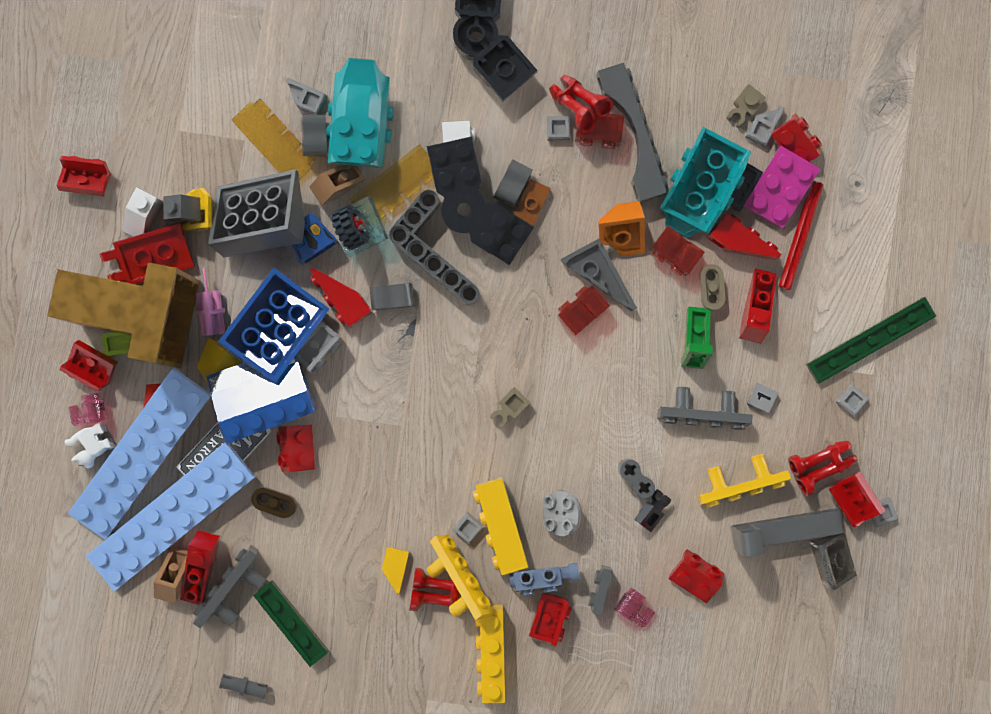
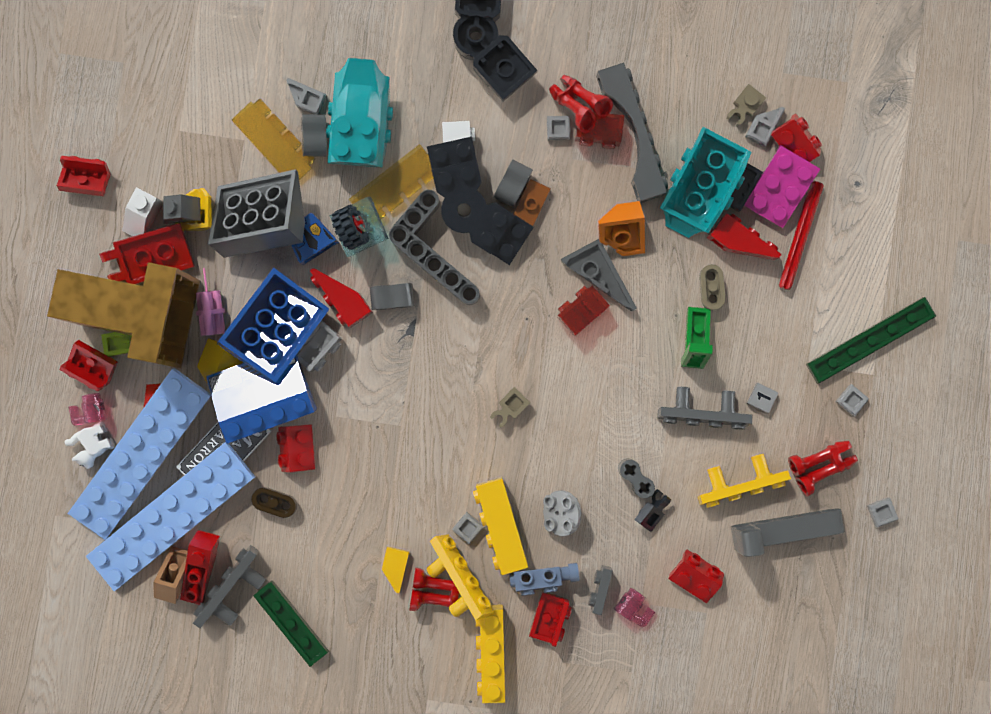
dark grey pin [219,673,268,699] -> none
medium nougat slope [309,165,365,206] -> none
clear red brick [649,226,705,276] -> none
red slope [739,268,777,344] -> none
clear smoke slope [810,532,857,590] -> none
red bracket [829,471,886,528] -> none

